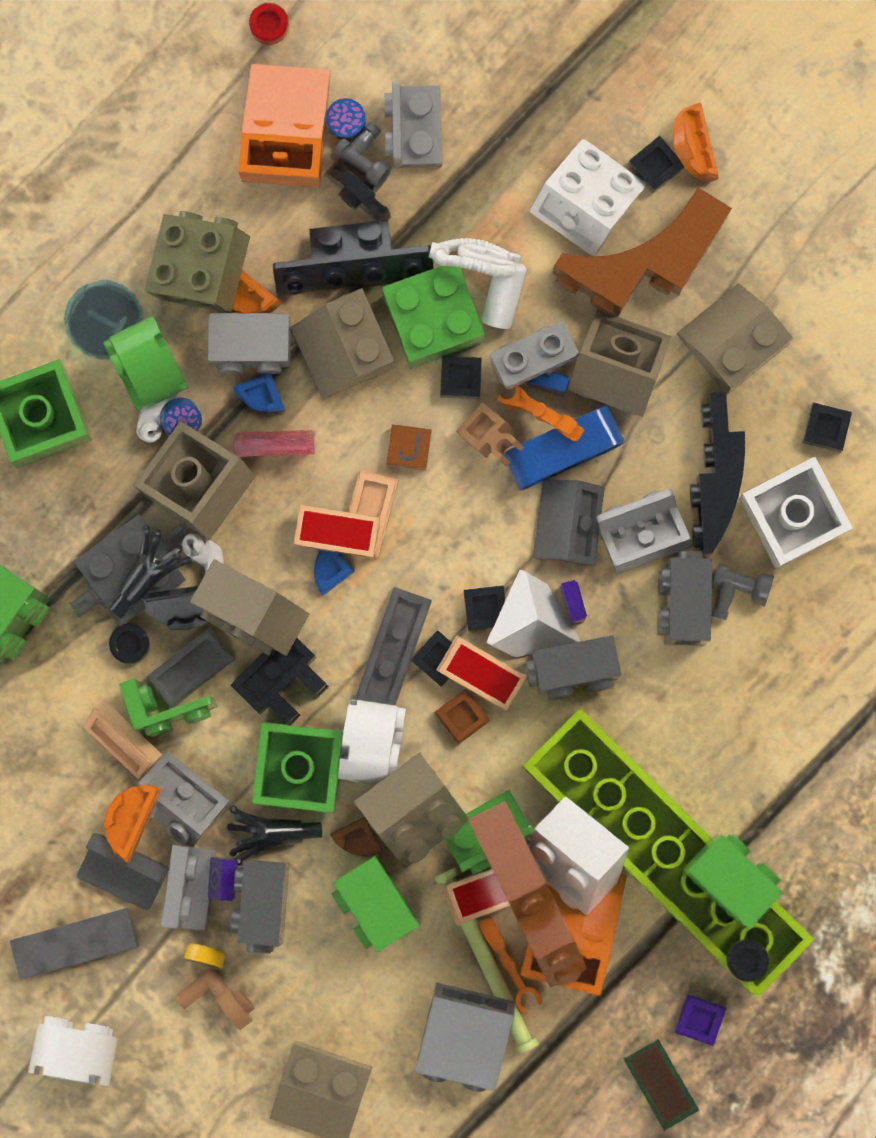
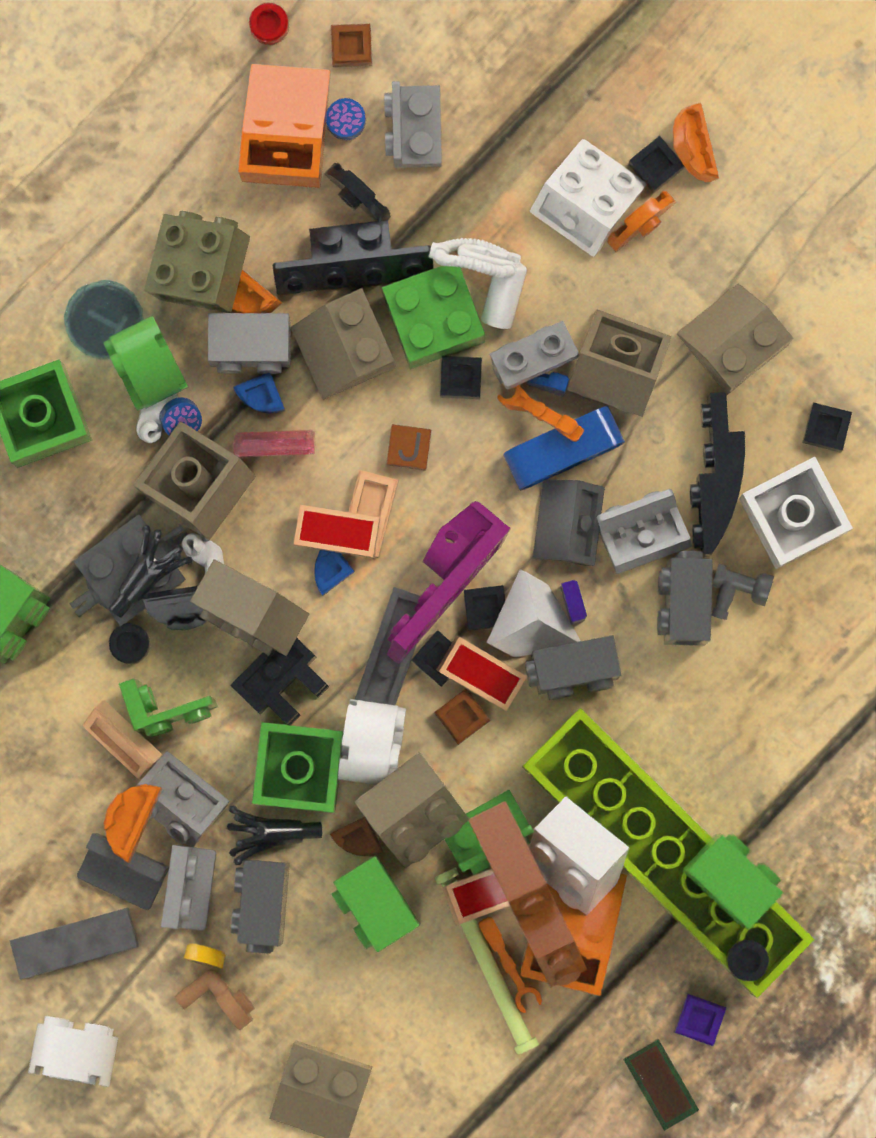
flat silver tile [146,628,234,709] -> none
dark purple tile [207,857,238,901] -> none
dark grey piece [331,122,392,193] -> none
brick [415,983,515,1092] -> none
medium nougat plate [456,402,524,467] -> none
dark orange arch [553,188,732,315] -> none
none -> dark orange tile [331,24,372,67]
none -> magenta plate [386,501,511,665]
none -> orange plate [607,191,677,252]

